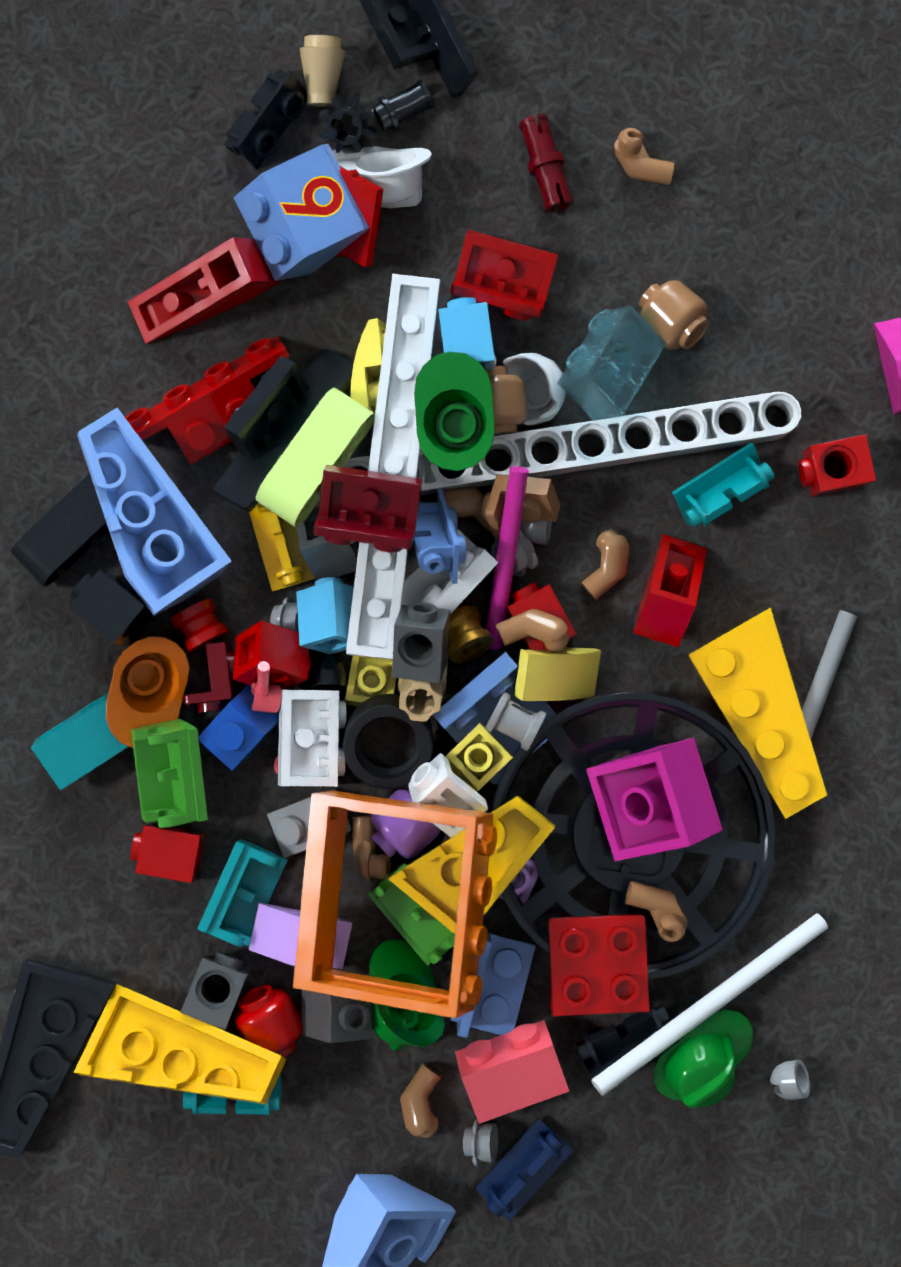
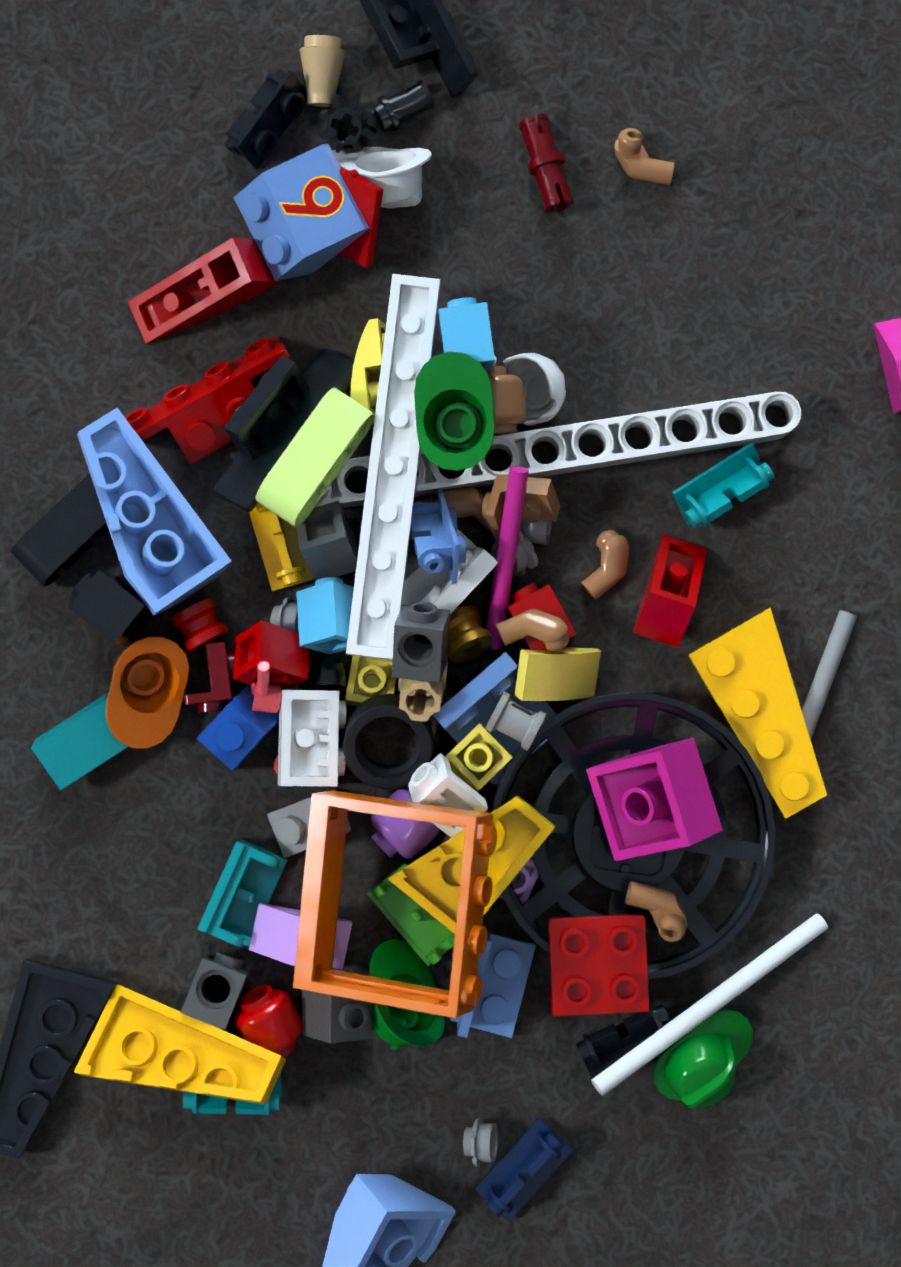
red brick [130,823,206,883] -> none
bright green hinge [131,719,208,828] -> none
dark red bracket [313,465,423,553] -> none
medium nougat arm [352,815,391,882] -> none
medium nougat arm [400,1063,442,1138] -> none
red bracket [450,230,558,321] -> none
coral brick [455,1020,570,1124] -> none
clear light blue brick [558,305,666,420] -> none
medium nougat head [639,280,709,351] -> none
light grey hinge [770,1059,810,1100] -> none
red brick [798,434,876,497] -> none

